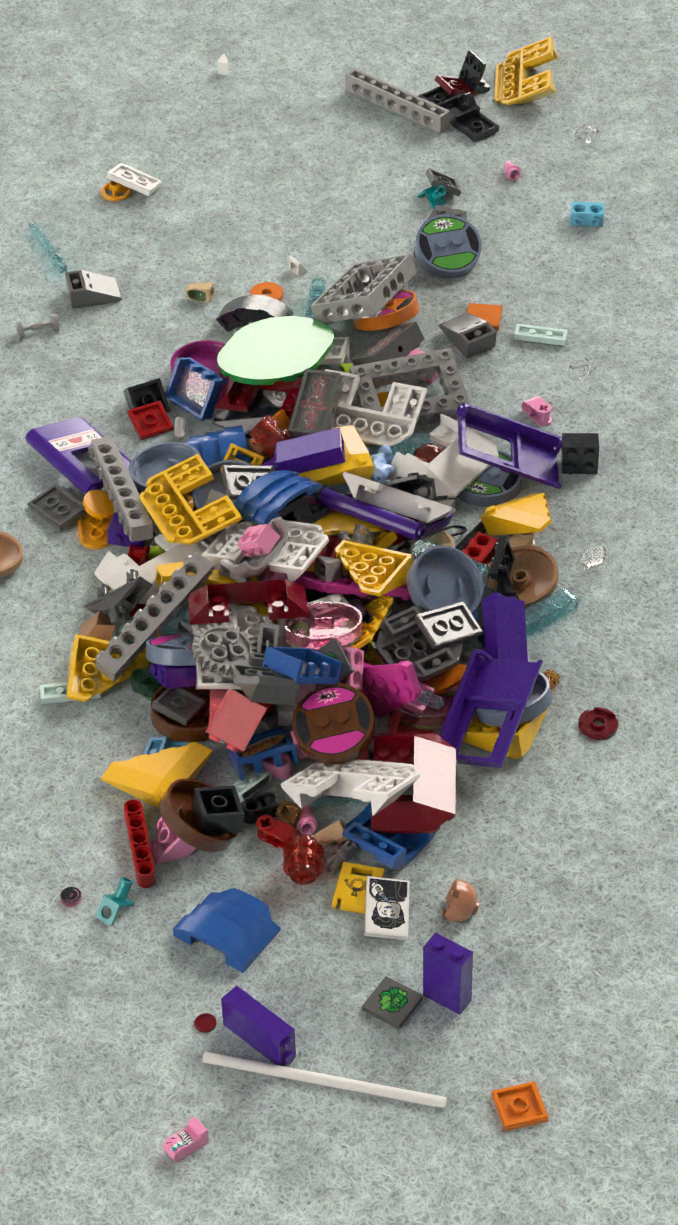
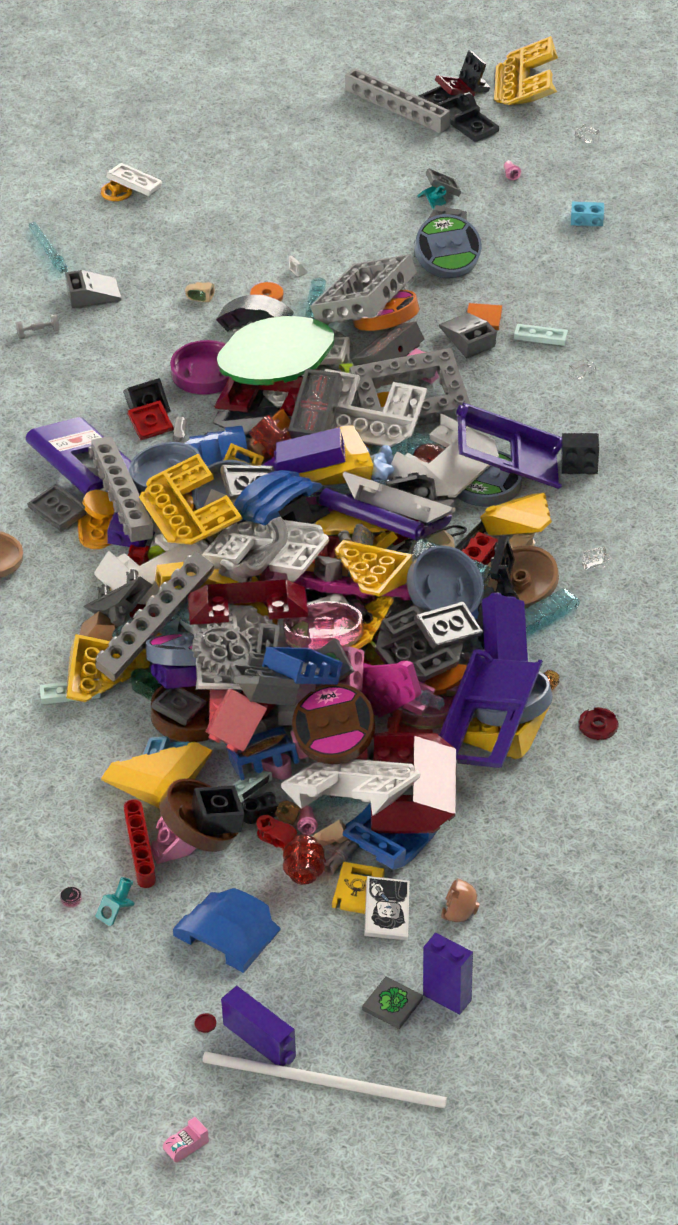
blue window [165,357,227,421] -> none
white slope [217,54,229,76] -> none
bright pink brick [236,524,281,557] -> none
orange tile [491,1081,549,1131] -> none
bright pink piece [522,396,551,426] -> none

